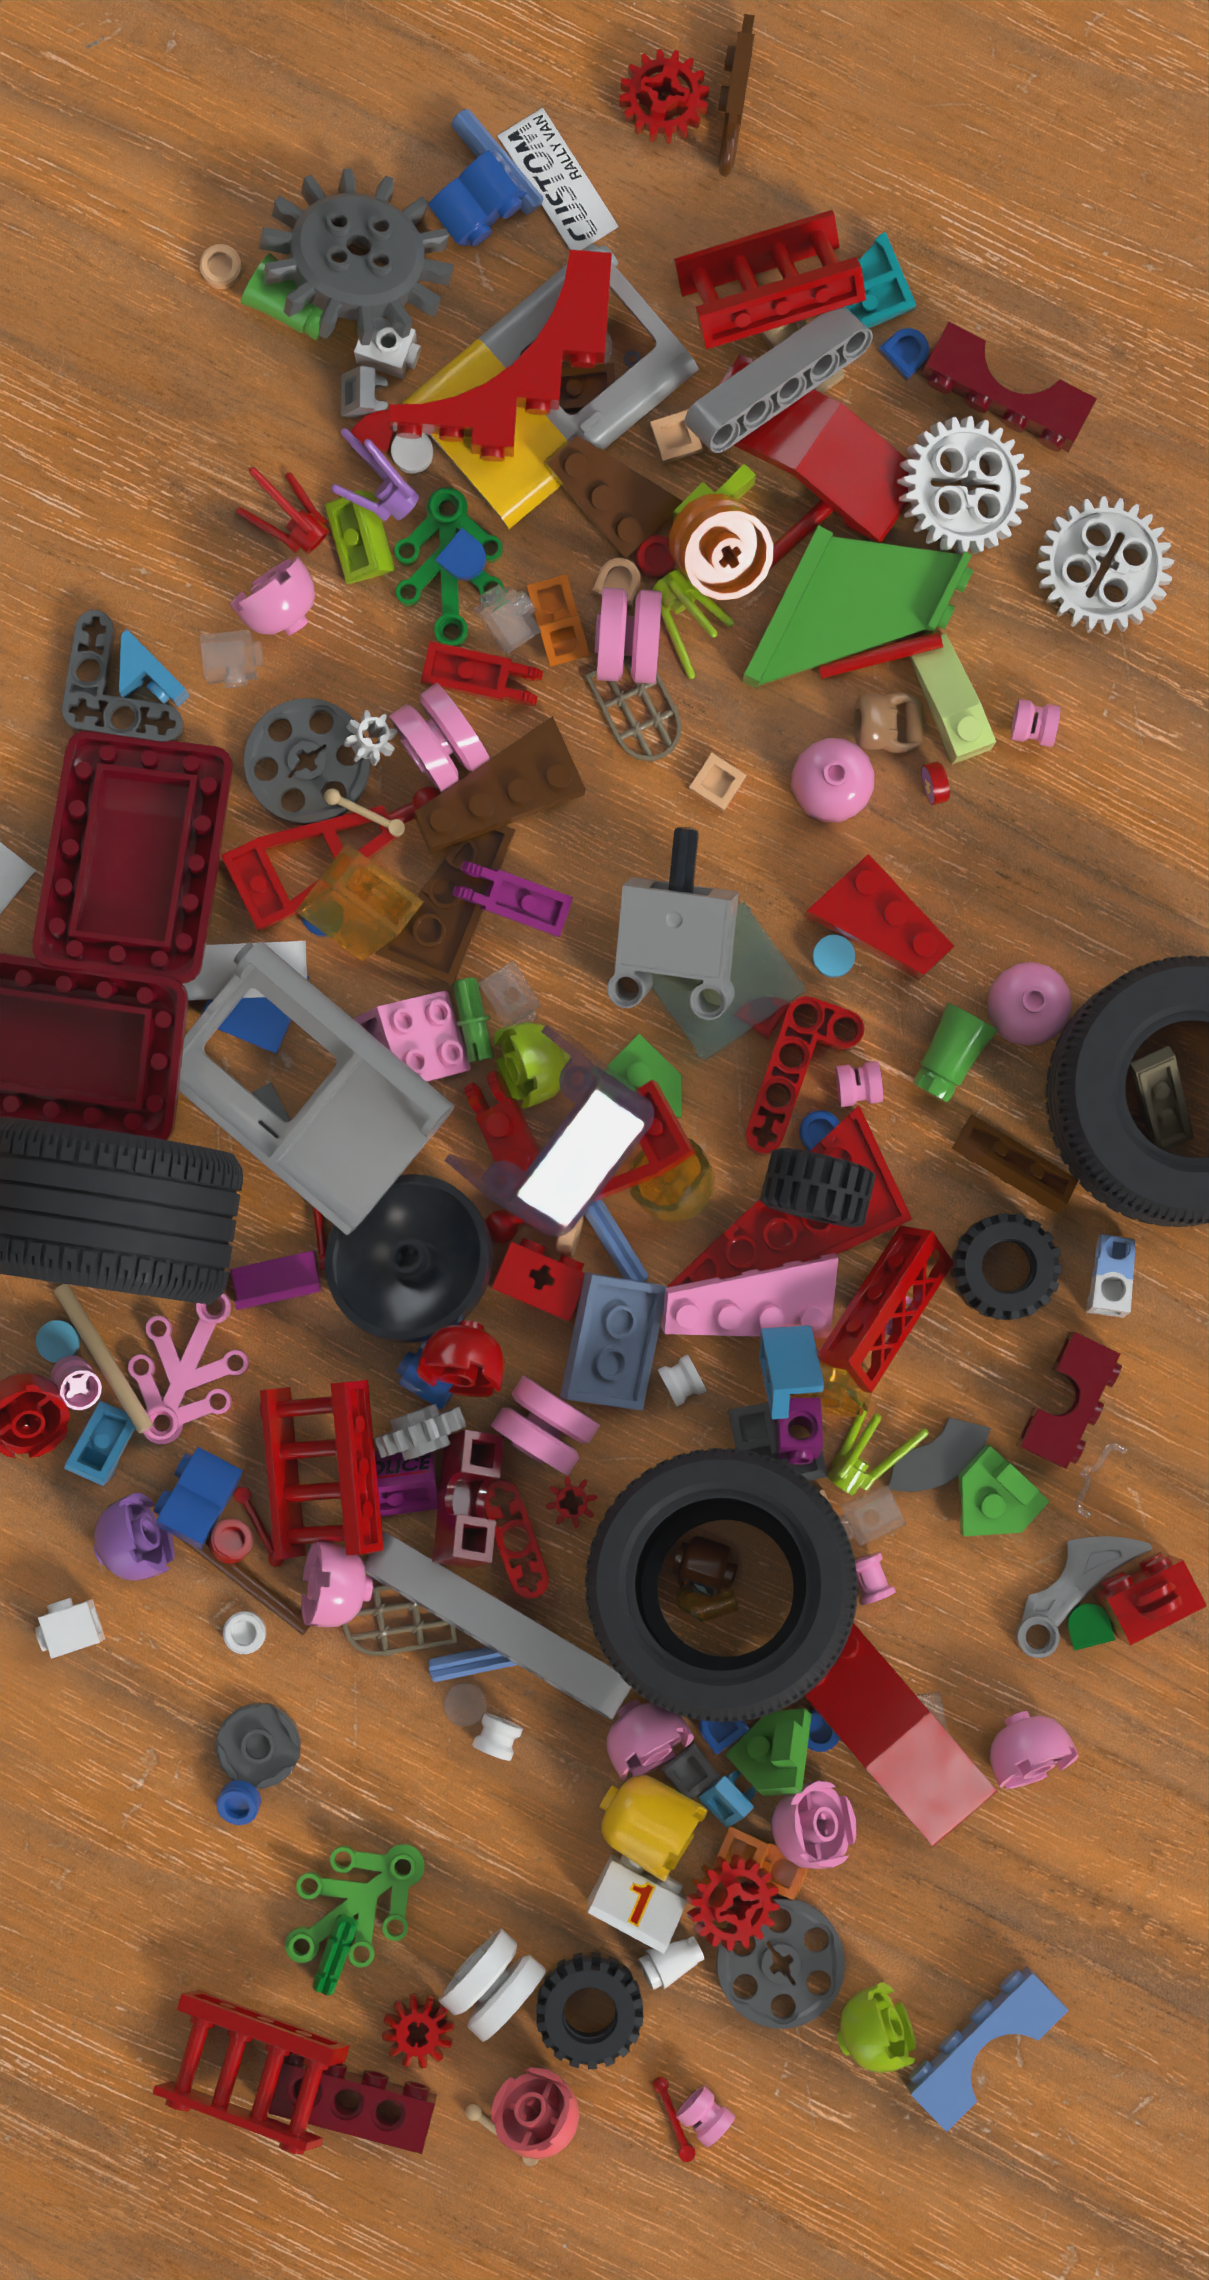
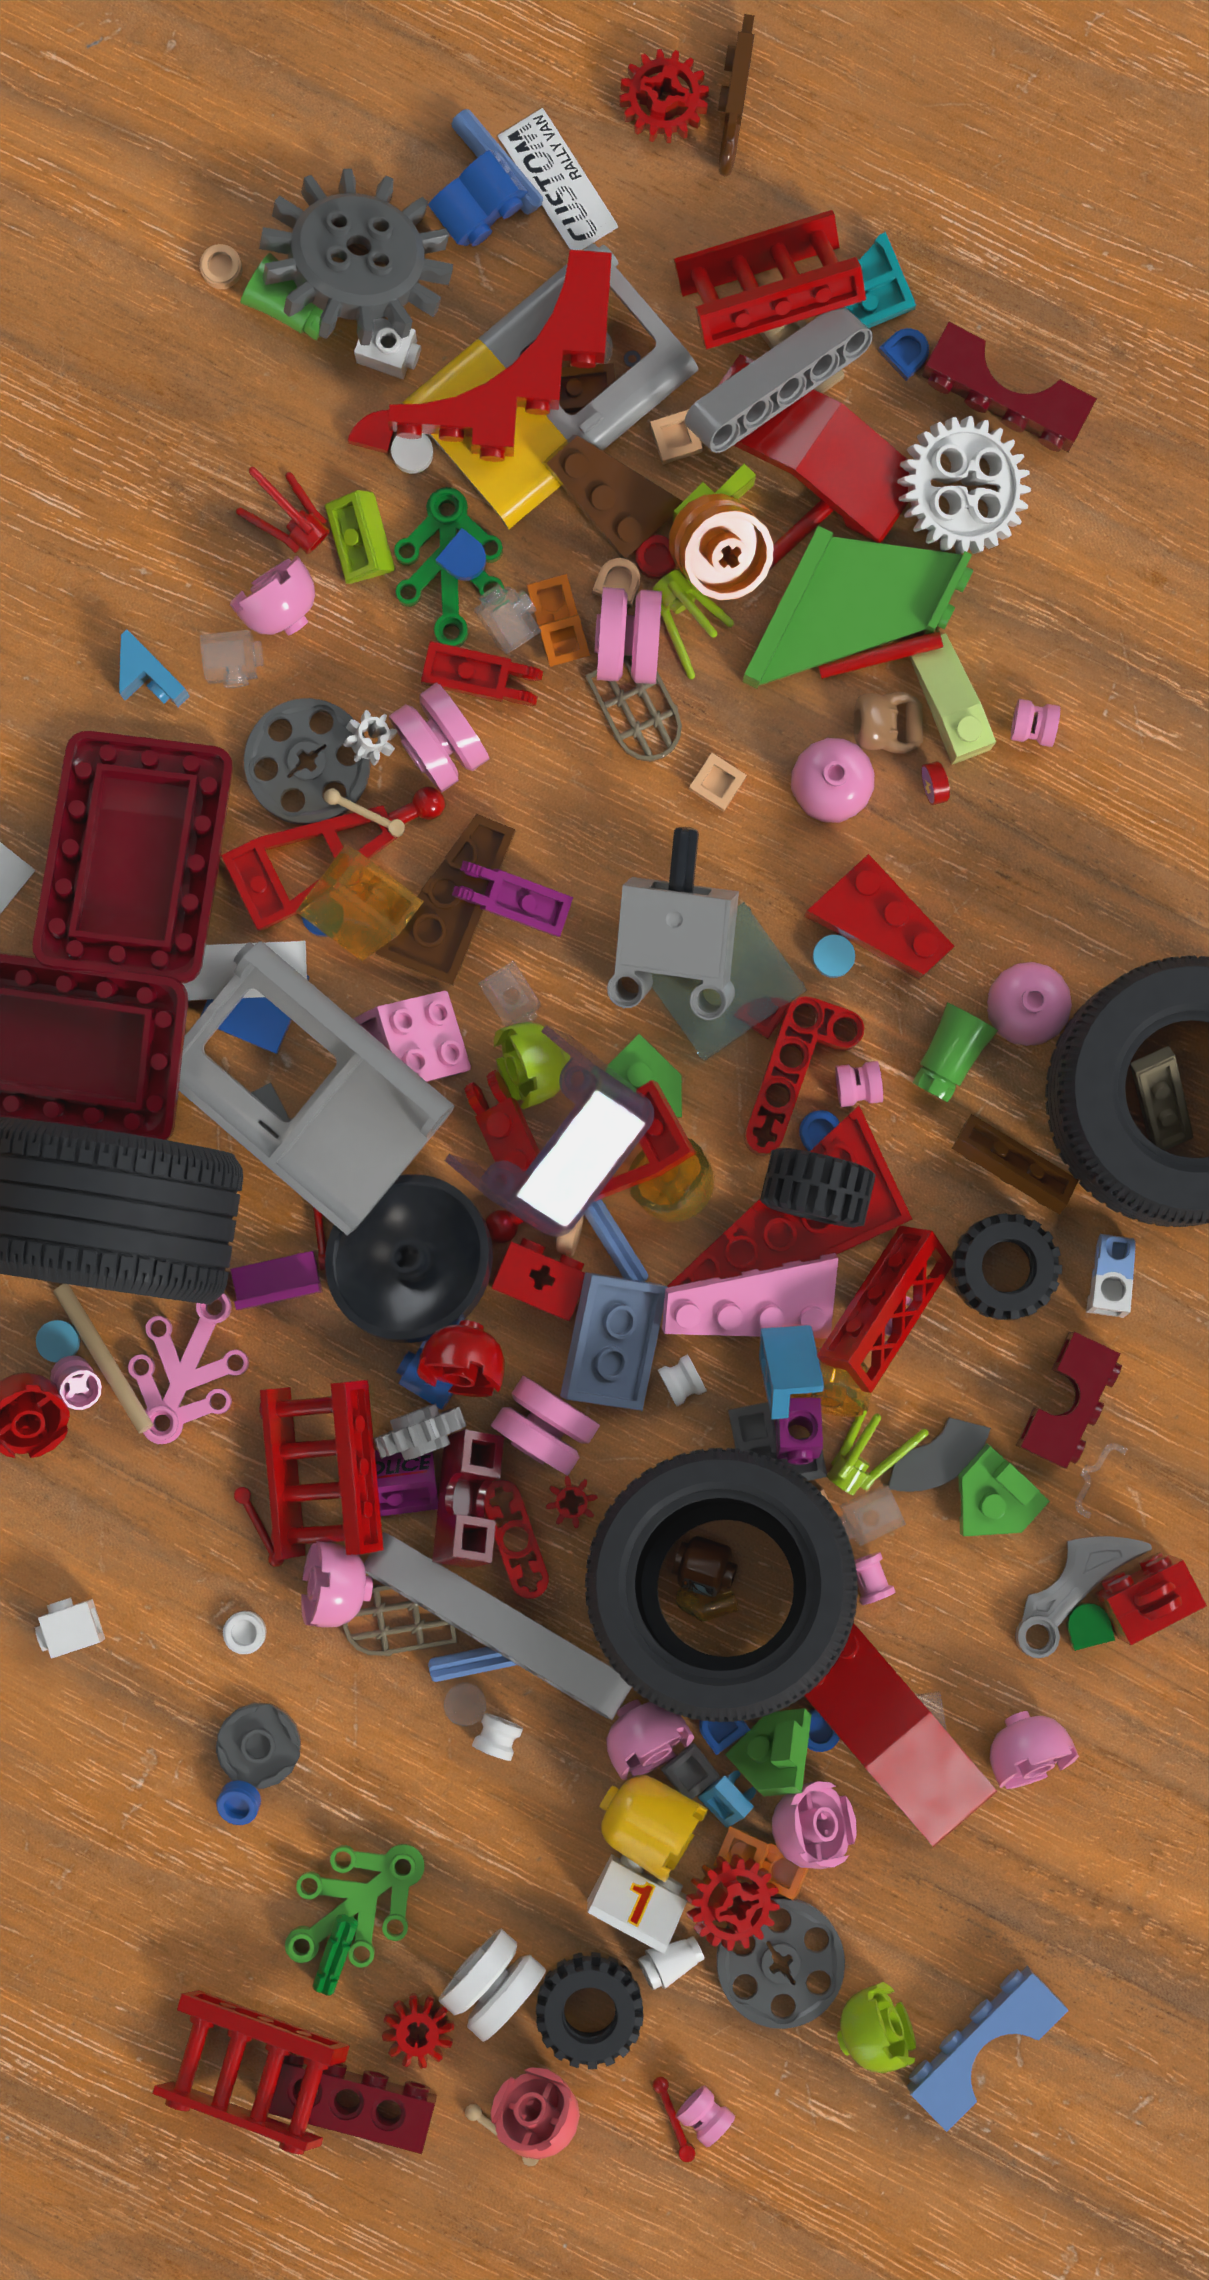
dark grey beam [62,610,184,742] -> none
dark azure slope [64,1401,135,1486] -> none
medium lavender cylinder [94,1493,175,1581] -> none
blue brick [153,1447,243,1550] -> none
reddish brown bar [177,1537,310,1635] -> none
red tile [209,1519,253,1564] -> none
medium lavender plant [331,428,419,521] -> none
light grey tile [341,366,388,418] -> none
reddish brown wing [414,716,586,854] -> none
bright green axle [453,977,495,1063] -> none
white gear [1036,496,1174,634] -> none

